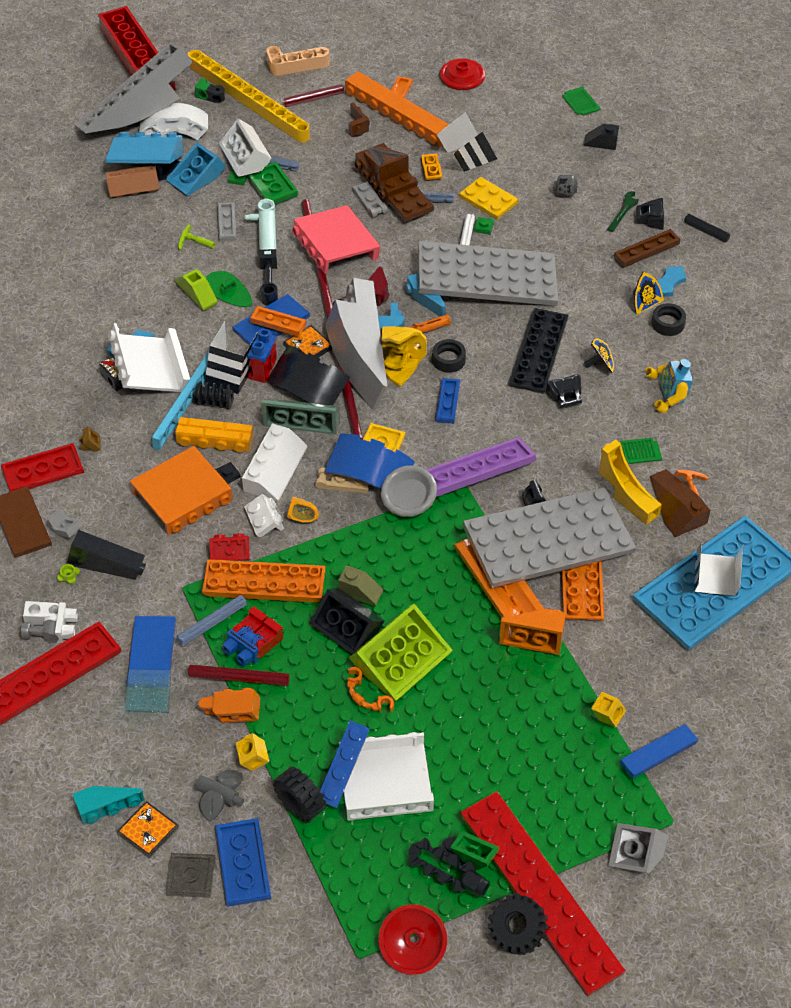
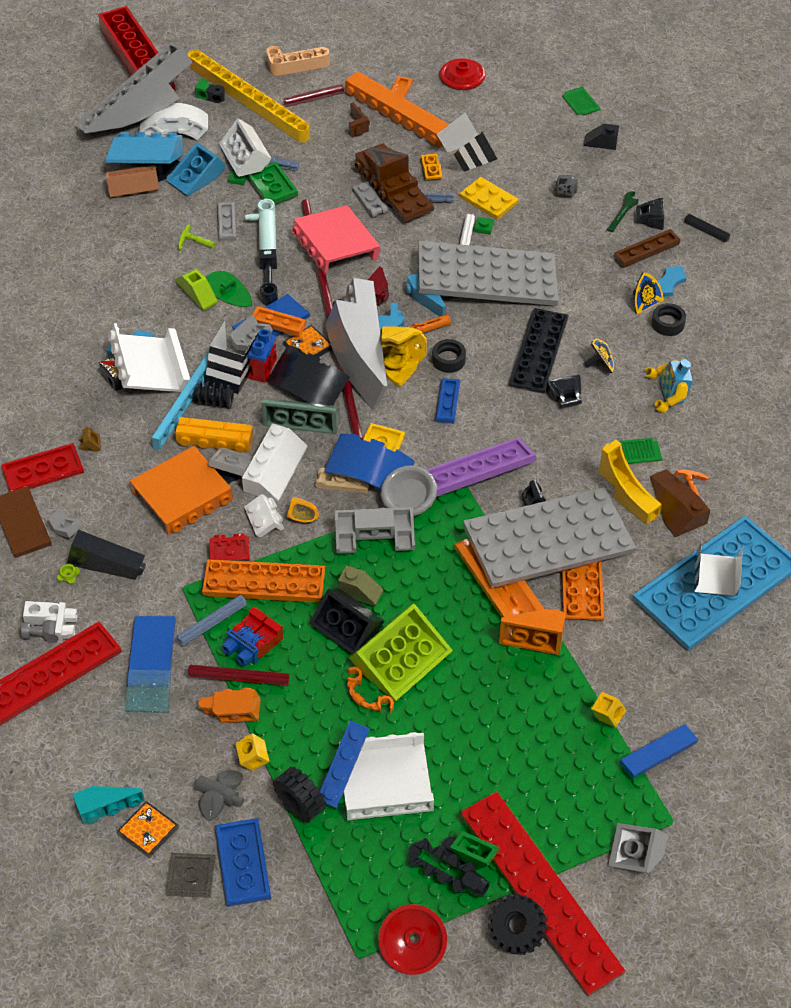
none -> light grey tile [208,447,253,476]
none -> light grey bracket [229,315,273,351]
none -> light grey bracket [335,507,415,553]

